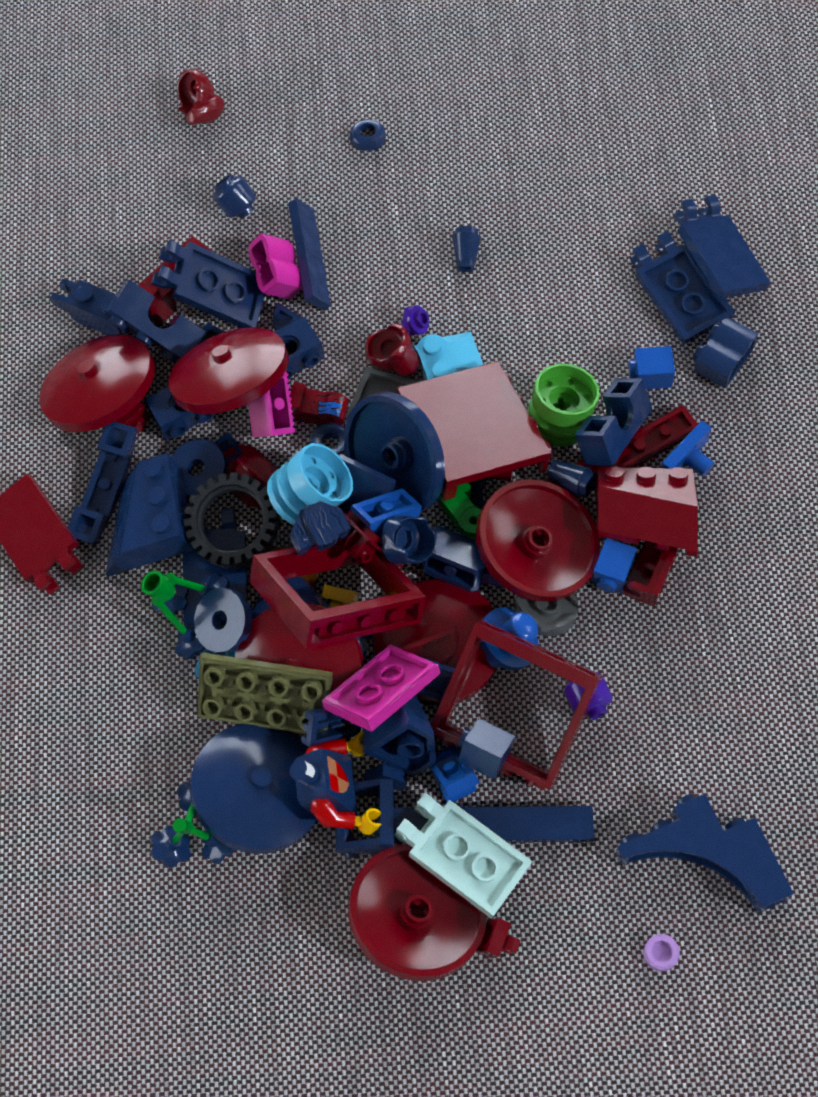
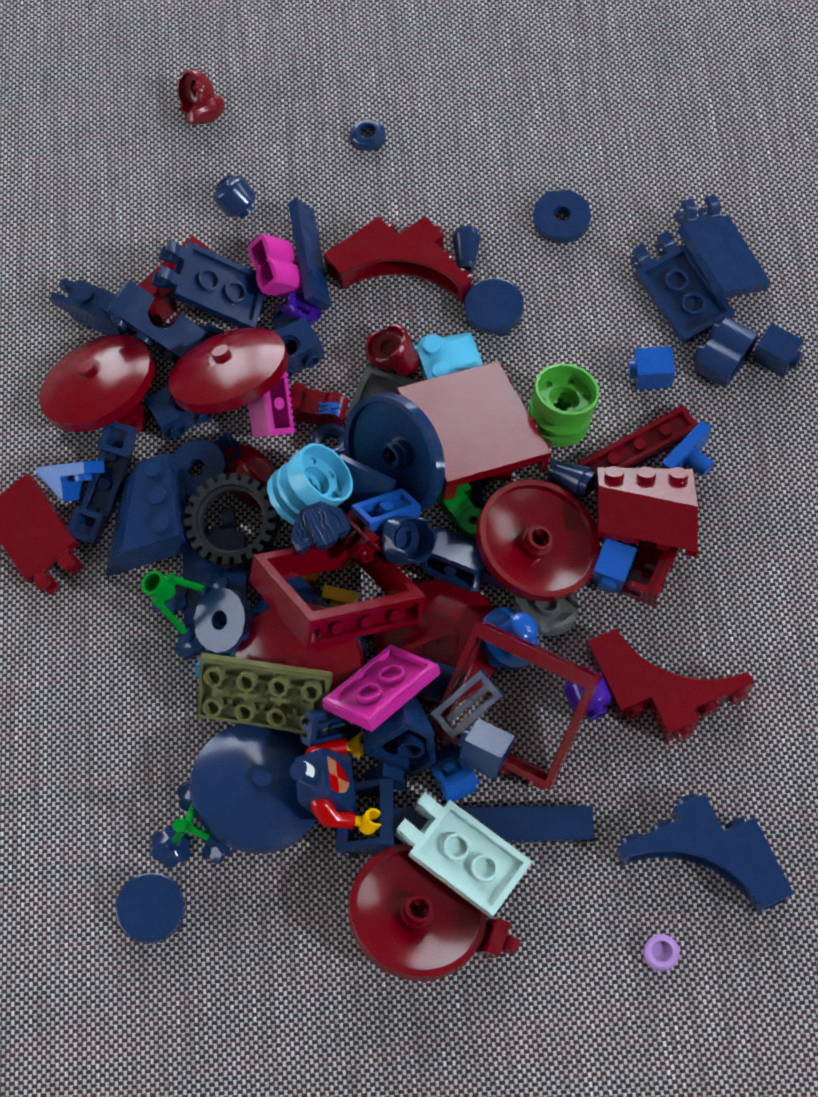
dark purple plate [401,305,430,337] -> none
dark blue arch [575,378,653,466] -> none
none -> blue slope [36,460,105,501]
none -> dark blue tile [115,873,185,944]
none -> dark purple piece [284,292,321,324]
none -> dark red arch [323,216,472,302]
none -> dark blue tile [430,669,504,739]
none -> dark blue tile [464,278,524,337]
none -> dark blue tile [533,189,591,244]
none -> dark red arch [586,628,754,742]
none -> dark blue brick [752,323,804,377]

